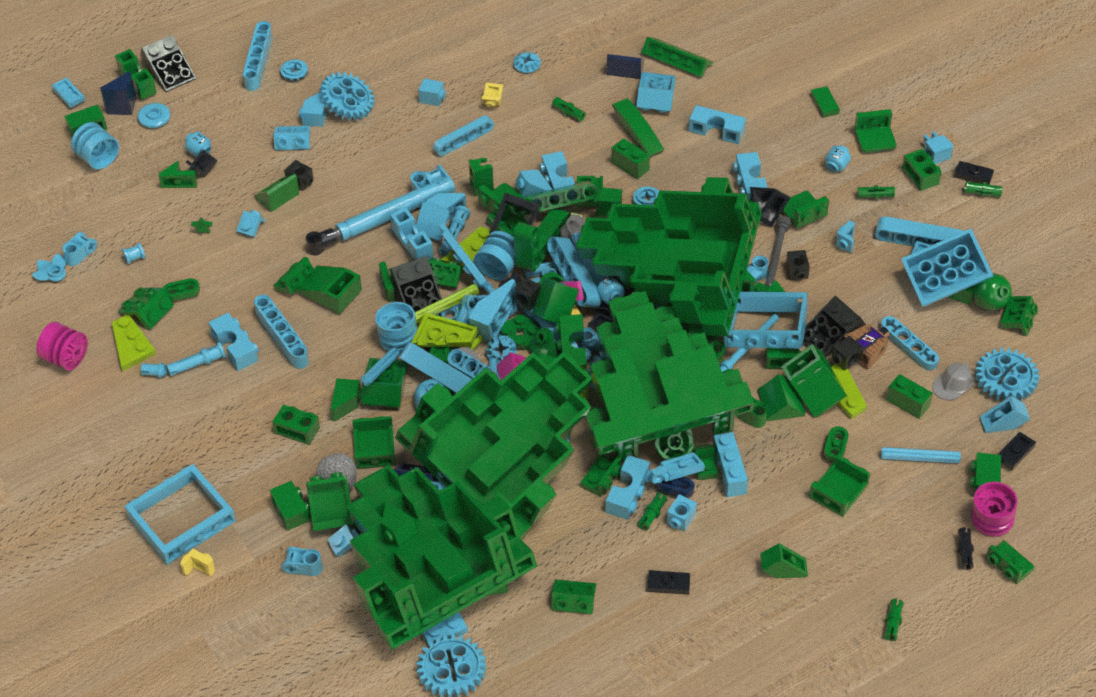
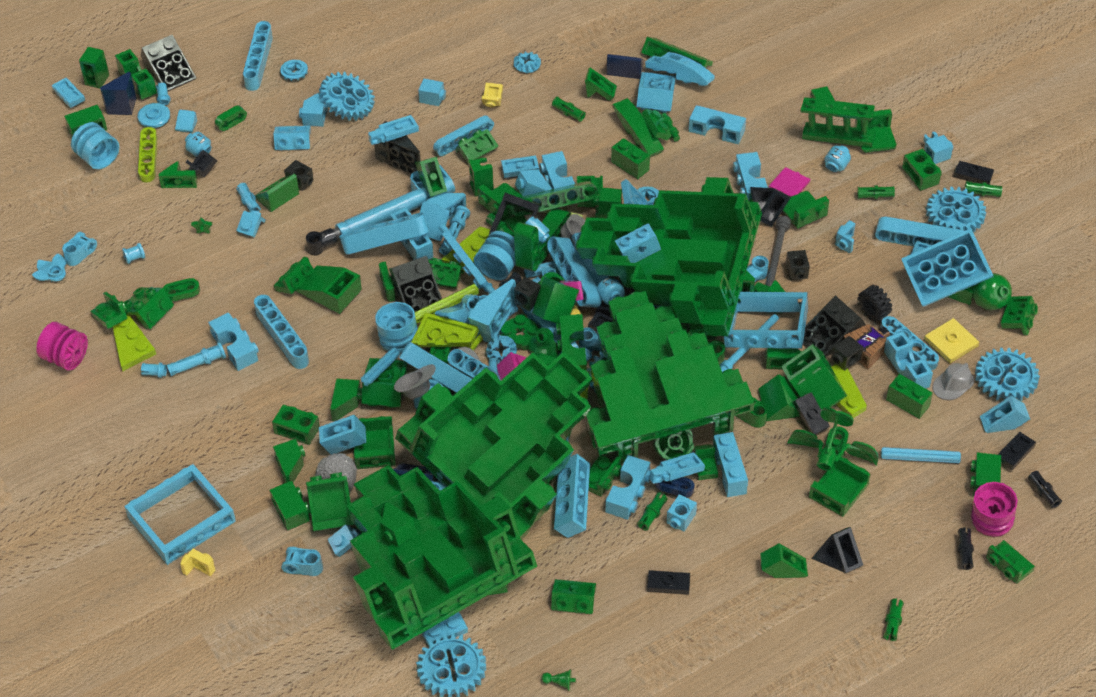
none -> green brick [79,47,109,89]
none -> green bracket [90,292,128,329]
none -> lime beam [138,127,157,183]
none -> medium azure pin [156,83,171,105]
none -> medium azure slope [175,110,197,133]
none -> green beam [215,105,247,131]
none -> medium azure pin [236,183,261,212]
none -> green slope [273,439,306,483]
none -> medium azure brick [319,415,366,455]
none -> medium azure beam [339,213,429,254]
none -> medium azure hinge [368,115,419,145]
none -> pearl dark grey slope [374,121,421,174]
none -> light grey piece [394,364,436,399]
none -> green slope [415,157,447,197]
none -> medium azure slope [435,307,464,322]
none -> green bracket [455,129,499,164]
none -> medium azure plate [501,155,539,178]
none -> medium azure brick [525,216,550,244]
none -> green piece [541,669,576,691]
none -> medium azure brick [554,454,590,538]
none -> green slope [585,67,617,101]
none -> medium azure brick [615,223,661,263]
none -> medium azure plate [621,179,648,205]
none -> green plate [641,108,680,142]
none -> medium azure slope [645,52,715,86]
none -> dark pink piece [769,167,811,197]
none -> green plant [787,407,879,471]
none -> black plate [793,392,830,435]
none -> green fence [800,97,876,148]
none -> black slope [811,527,863,573]
none -> black tyre [857,285,892,322]
none -> medium azure arch [884,332,933,388]
none -> light yellow plate [924,318,979,363]
none -> medium azure gear [926,187,986,232]
none -> black pin [1028,471,1062,508]

